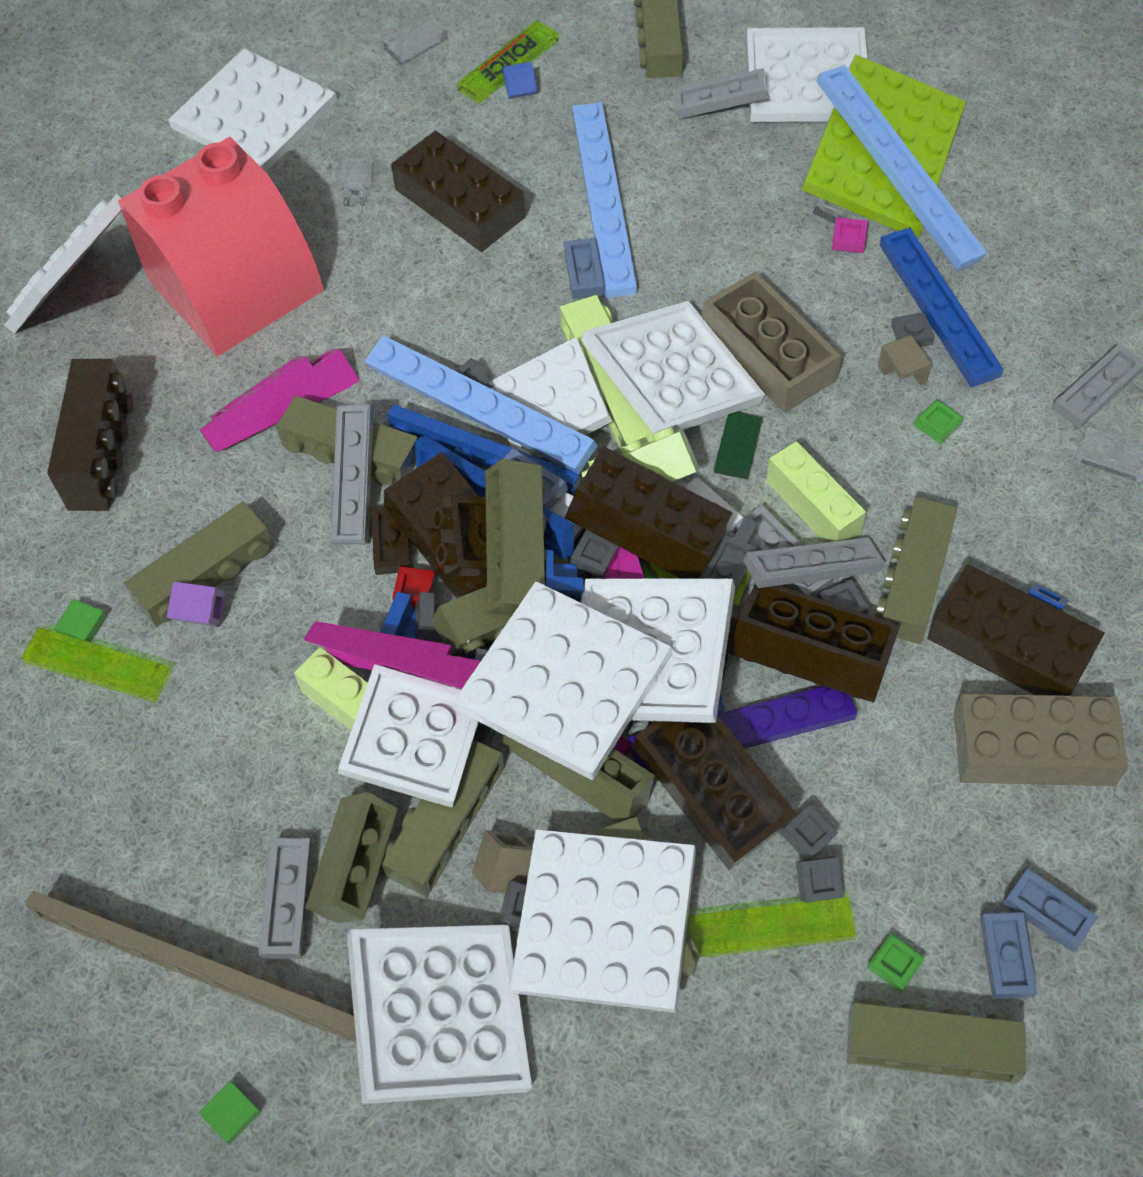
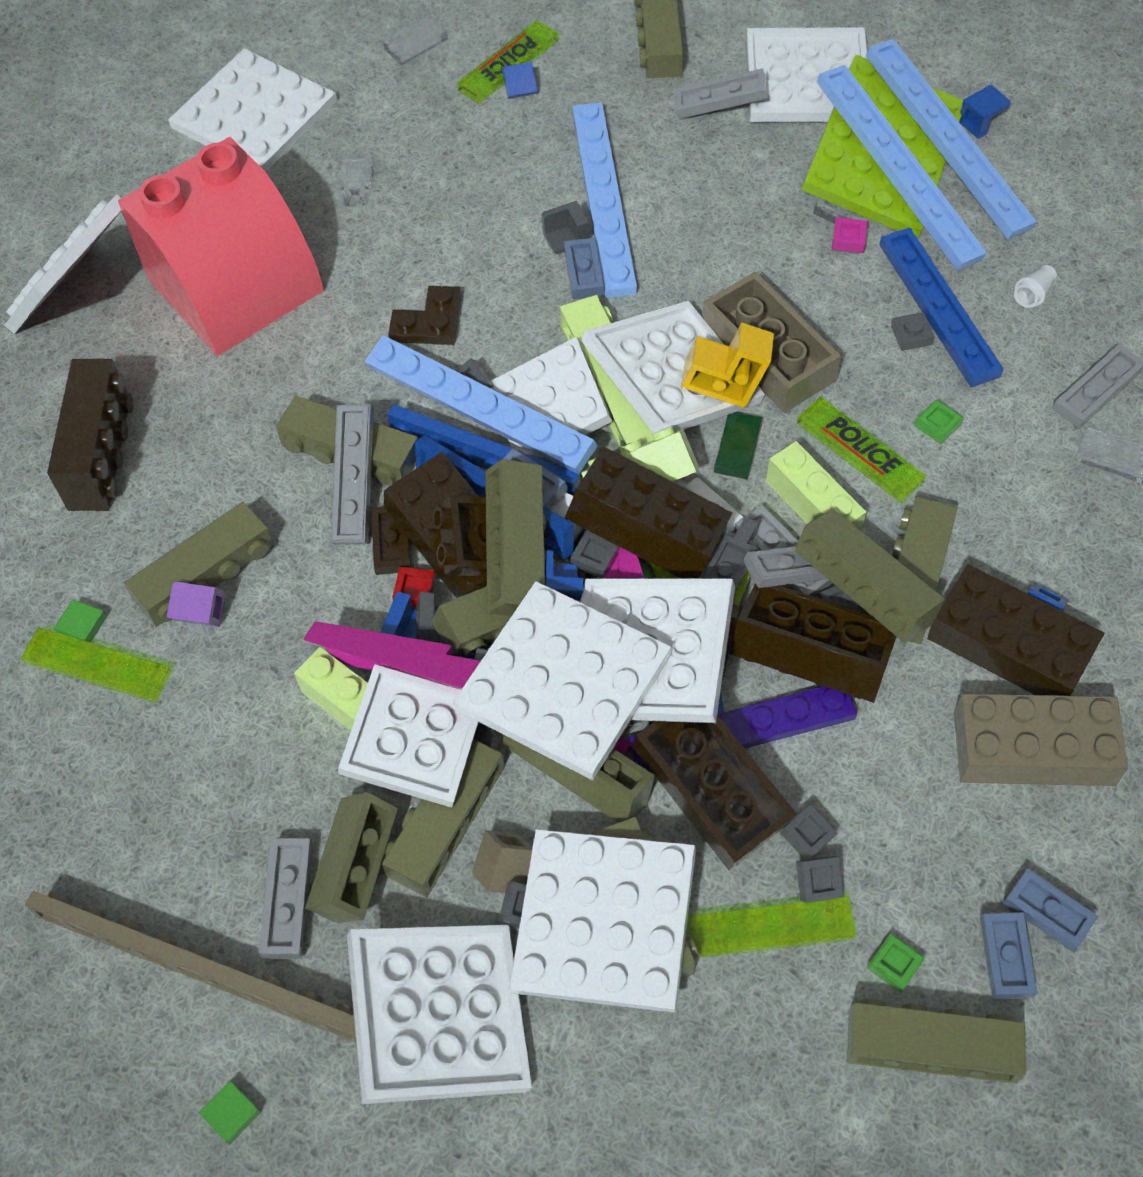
dark pink wedge [199,349,359,452] -> none
dark brown brick [391,130,526,253] -> none
dark tan panel [878,335,932,386] -> none
none -> dark brown plate [388,285,461,345]
none -> dark grey panel [542,200,589,254]
none -> yellow brick [681,322,774,408]
none -> olive brick [795,509,945,644]
none -> clear neon green tile [797,397,926,503]
none -> light blue plate [866,39,1037,240]
none -> blue panel [959,84,1011,139]
none -> white cone [1014,265,1057,308]

